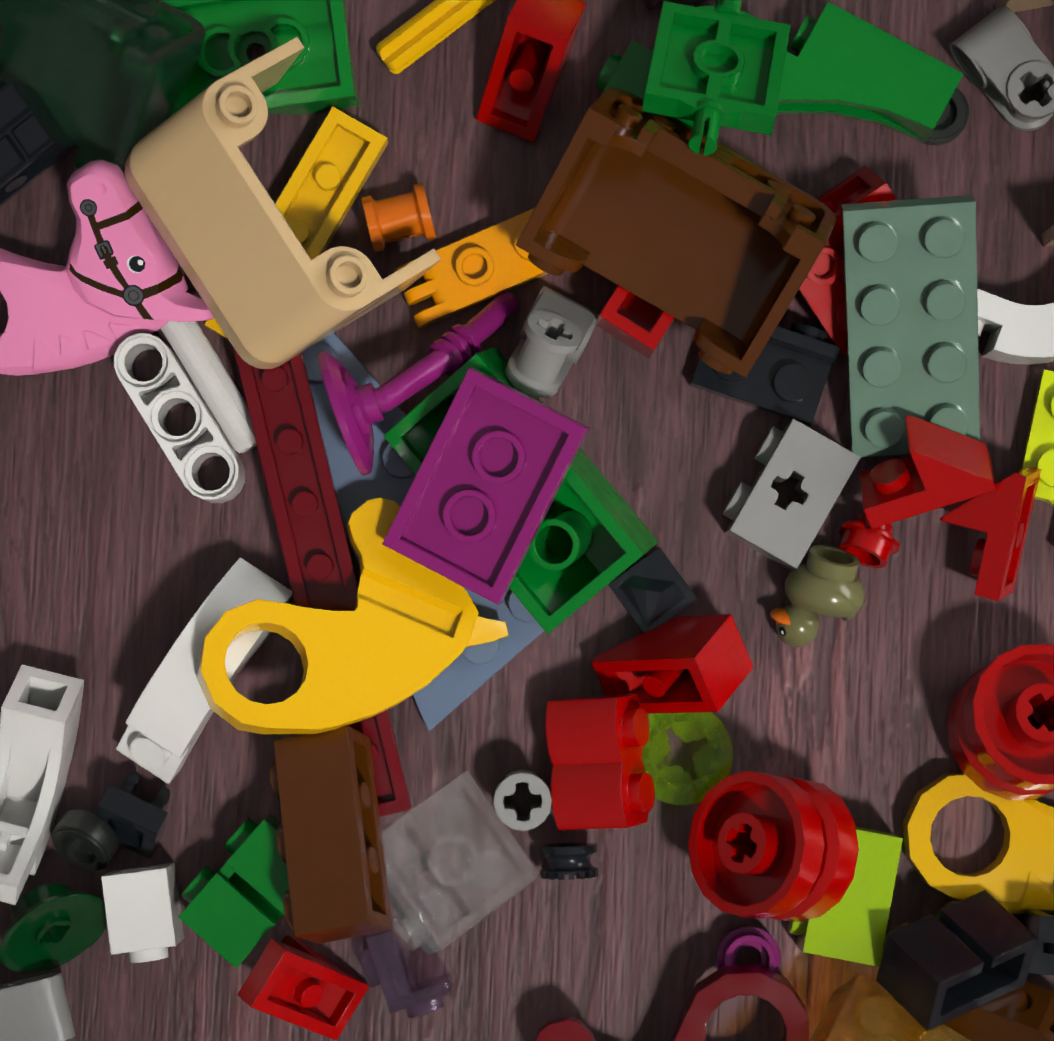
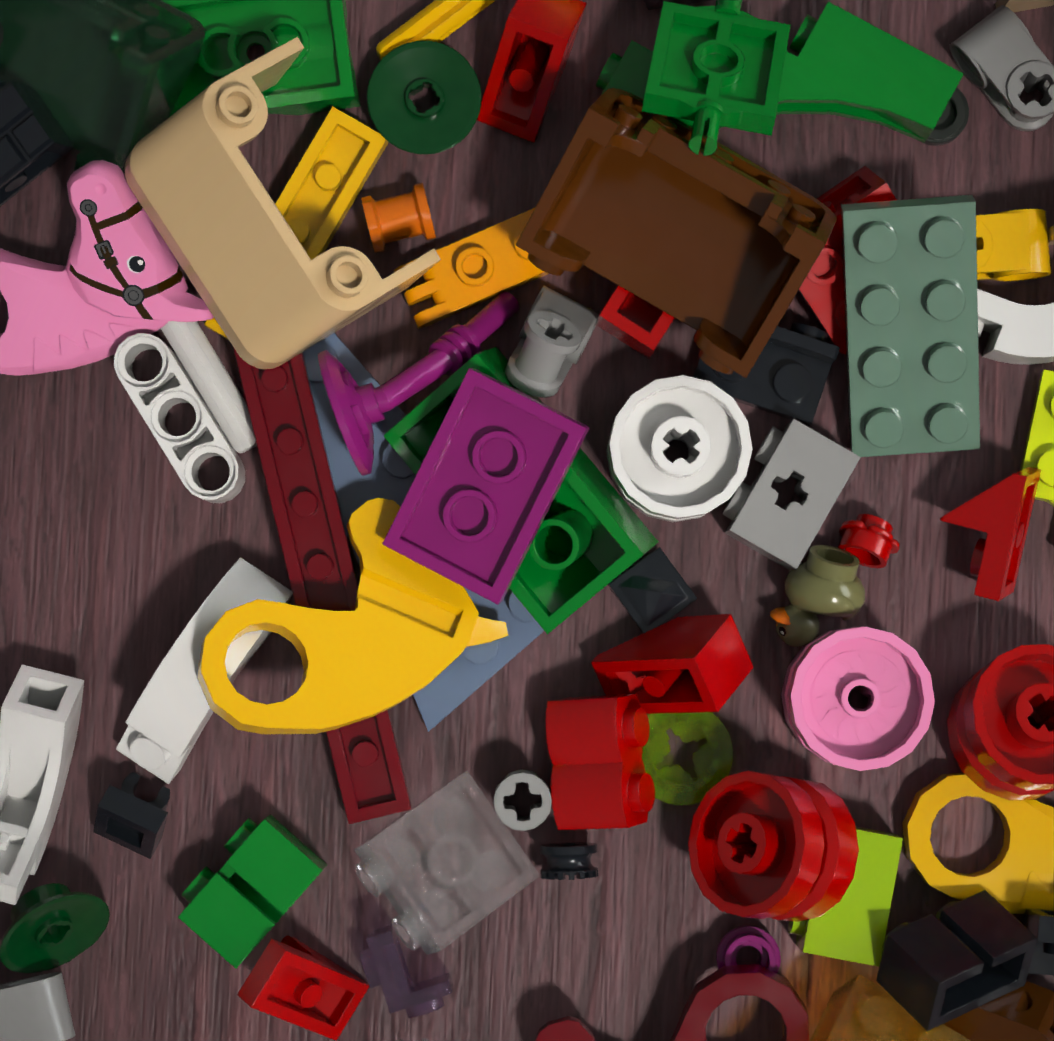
pearl dark grey tile [51,810,119,871] -> none
white brick [101,862,184,963] -> none
reddish brown brick [270,725,393,944] -> none
red slope [860,415,996,529] -> none
none -> dark green piece [367,41,481,154]
none -> white wheel [606,375,753,522]
none -> bright pink wheel [781,626,935,771]
none -> yellow piece [976,209,1051,281]

